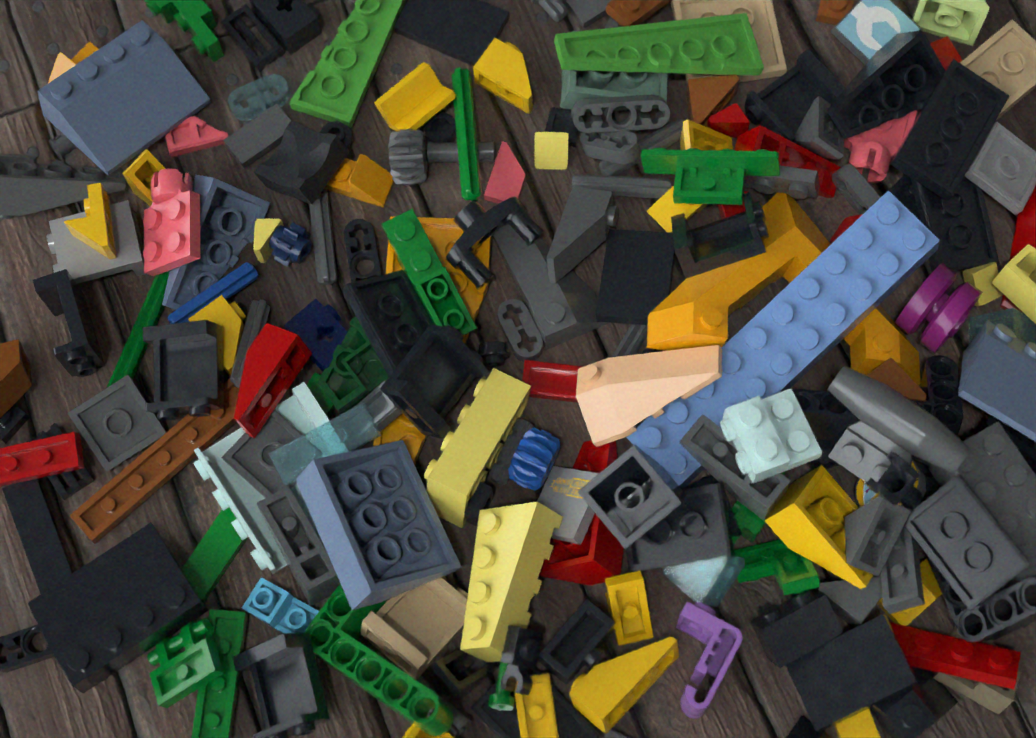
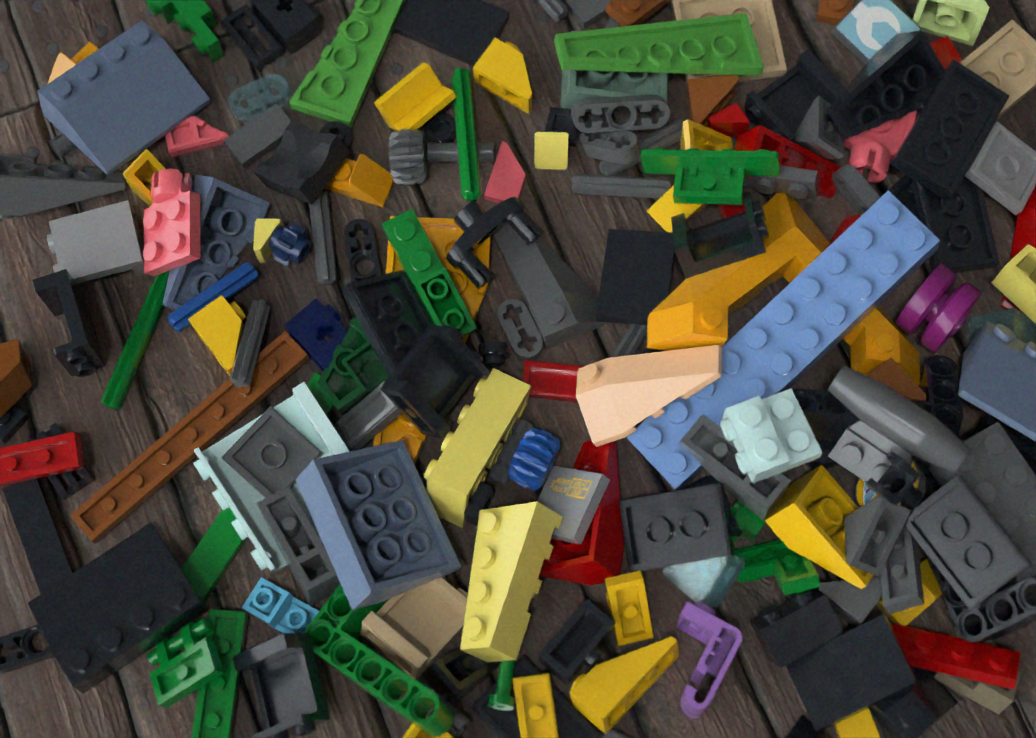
yellow slope [64,183,116,259] -> none
dark grey plate [67,374,166,472] -> none
black panel [143,320,224,420] -> none
red slope [234,323,312,439] -> none
clear light blue tile [269,403,381,486] -> none
black plate [500,625,543,695] -> none
dark grey slope [546,187,618,283] -> none
black slope [578,444,687,549] -> none
light yellow slope [962,262,1003,307] -> none

